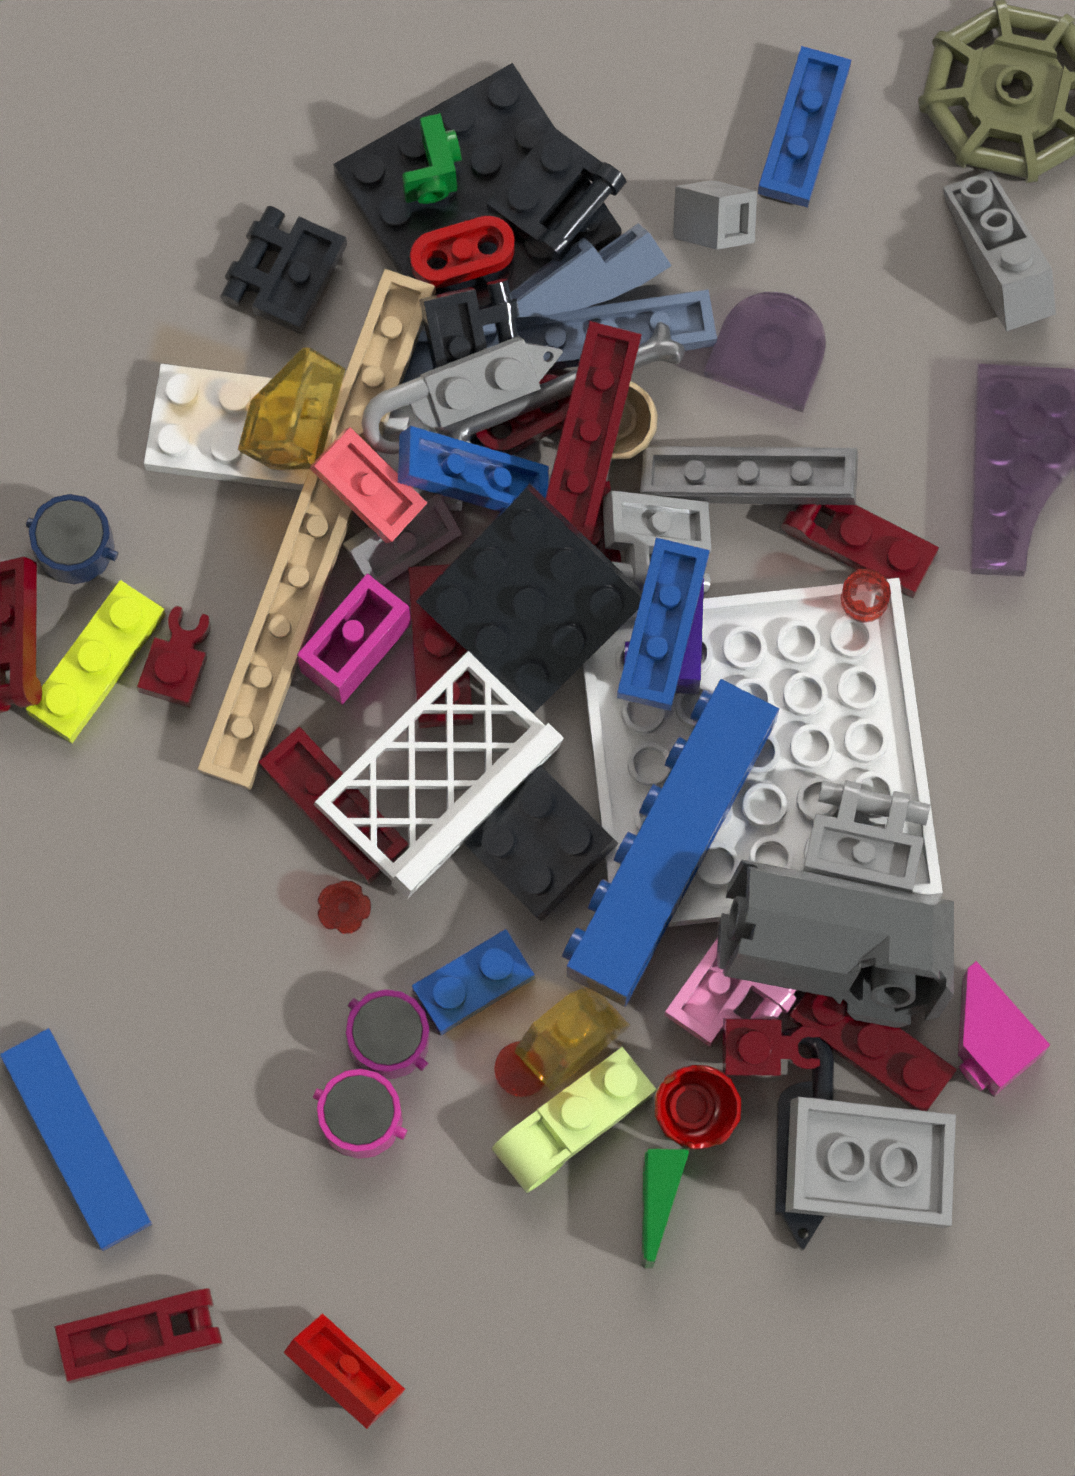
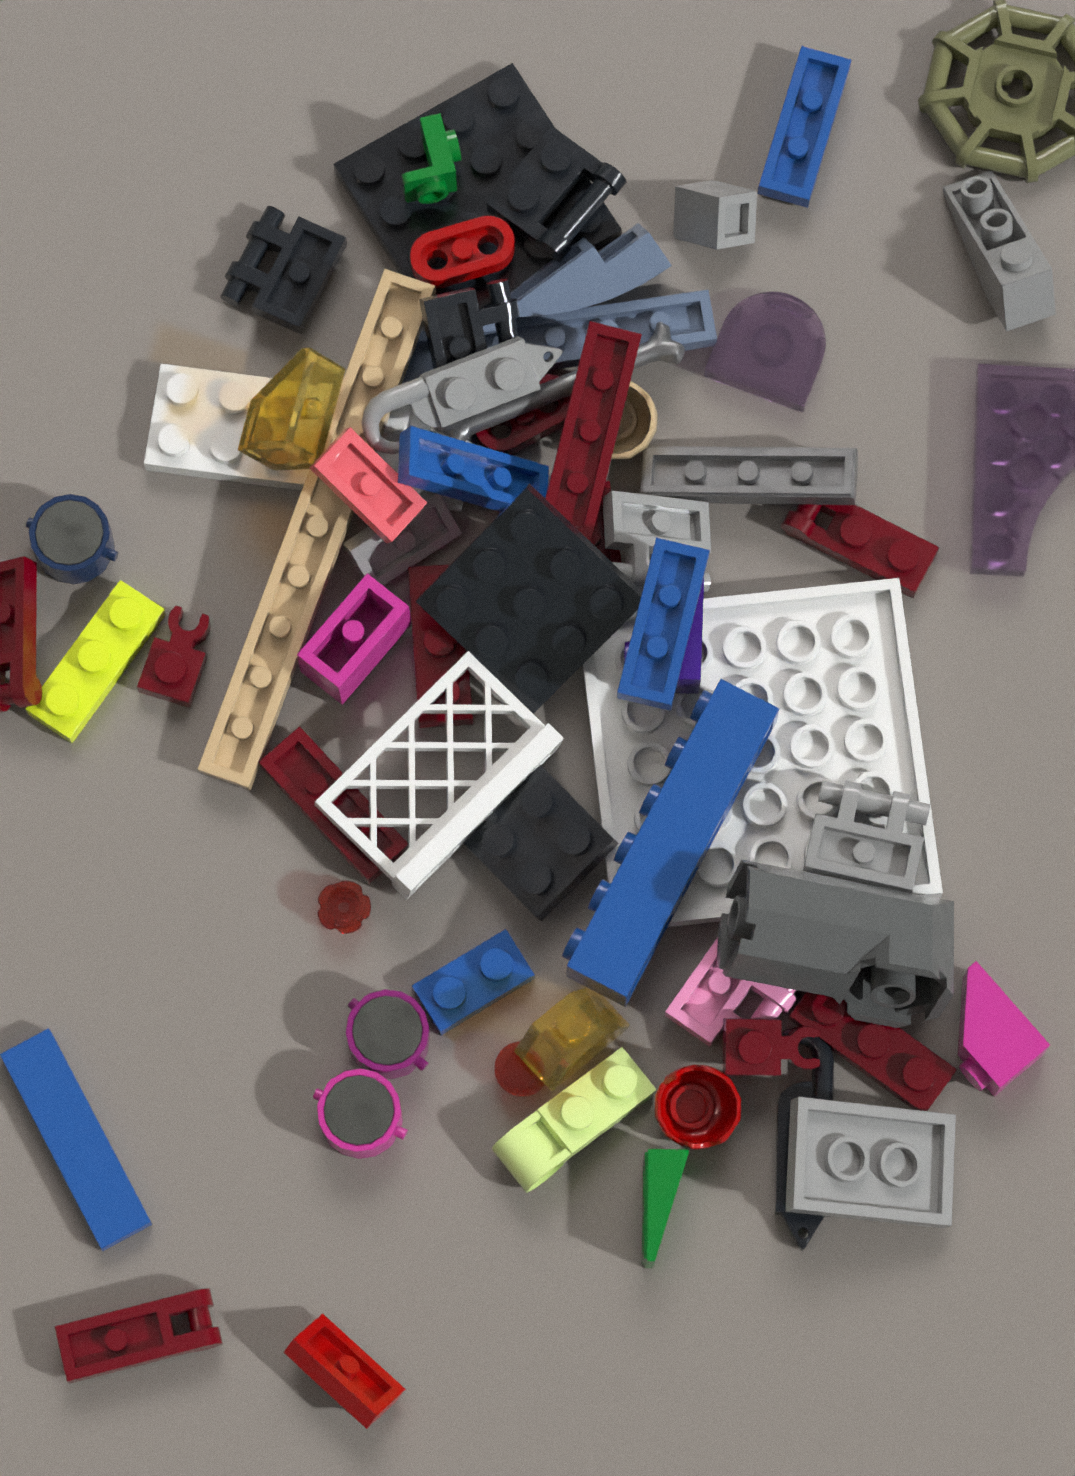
clear red bush [840,569,891,623] -> none

